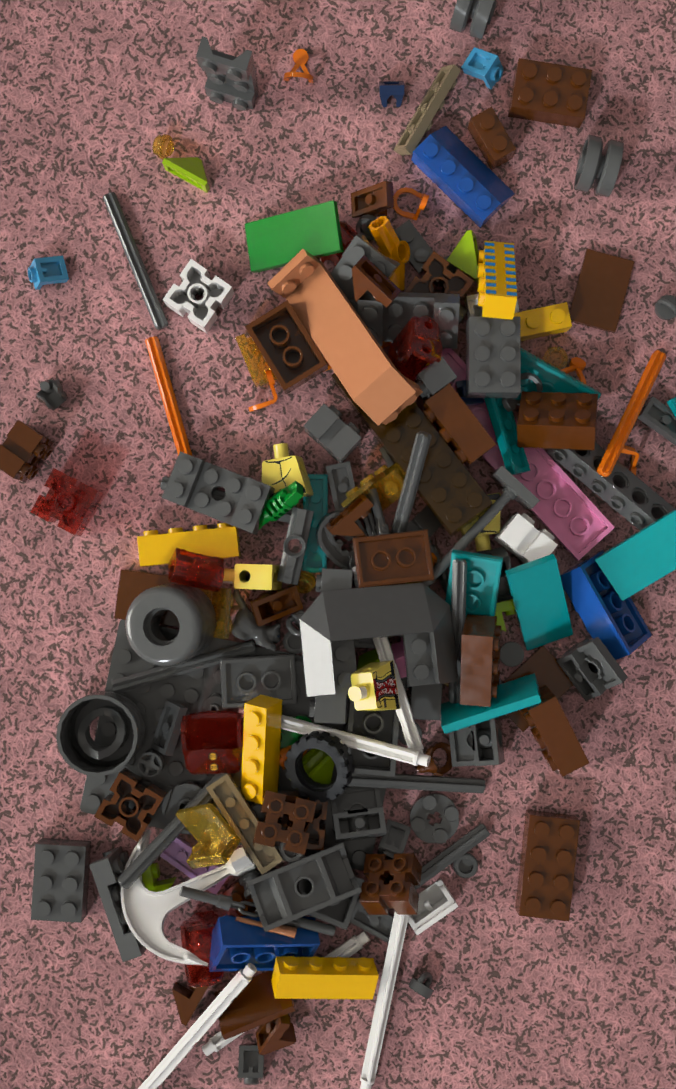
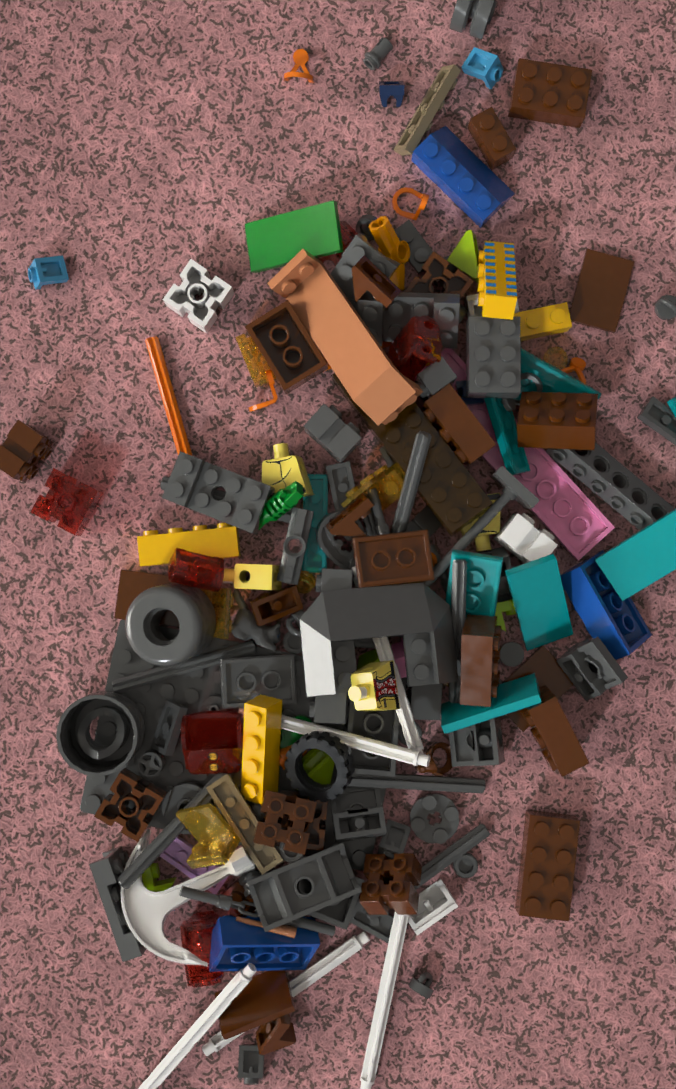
dark grey brick [31,838,91,923] -> none
dark grey arm [36,379,68,411] -> none
dark grey axle [103,192,168,330] -> none
clear yellow plate [152,134,174,160] -> none
lime slope [162,157,210,193] -> none
reddish brown slope [172,970,213,1026] -> none
dark grey piece [196,36,259,111] -> none
yellow brick [271,956,379,999] -> none
reddish brown slope [351,181,394,218] -> none
dark grey wheel [574,134,624,197] -> none
orange axle [597,350,666,477] -> none
orange piece [607,443,639,476] -> none
none -> dark grey pin [363,37,393,70]

